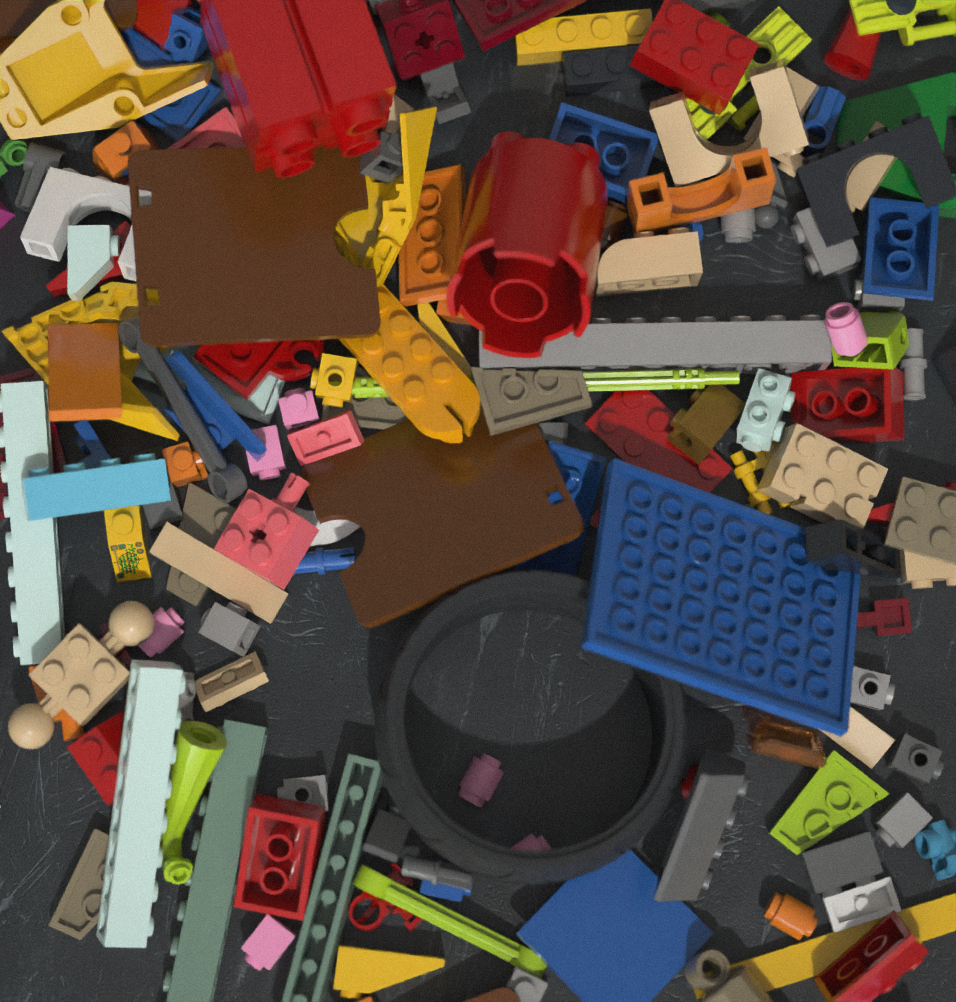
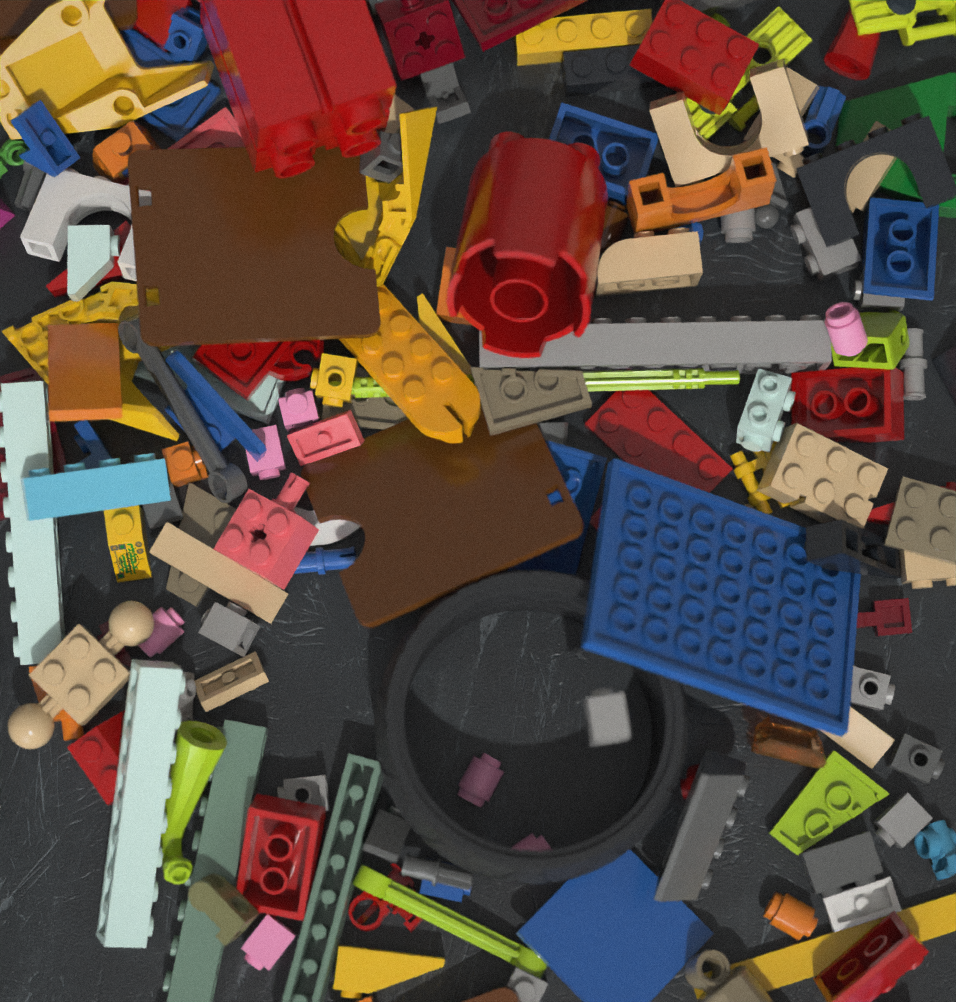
dark tan wing [48,827,109,940] -> none
orange tile [399,164,466,307] -> none
pearl gold brick [667,385,746,464] -> none
none -> blue slope [11,100,80,177]
none -> olive leg [188,873,259,946]
none -> light grey brick [584,688,631,746]

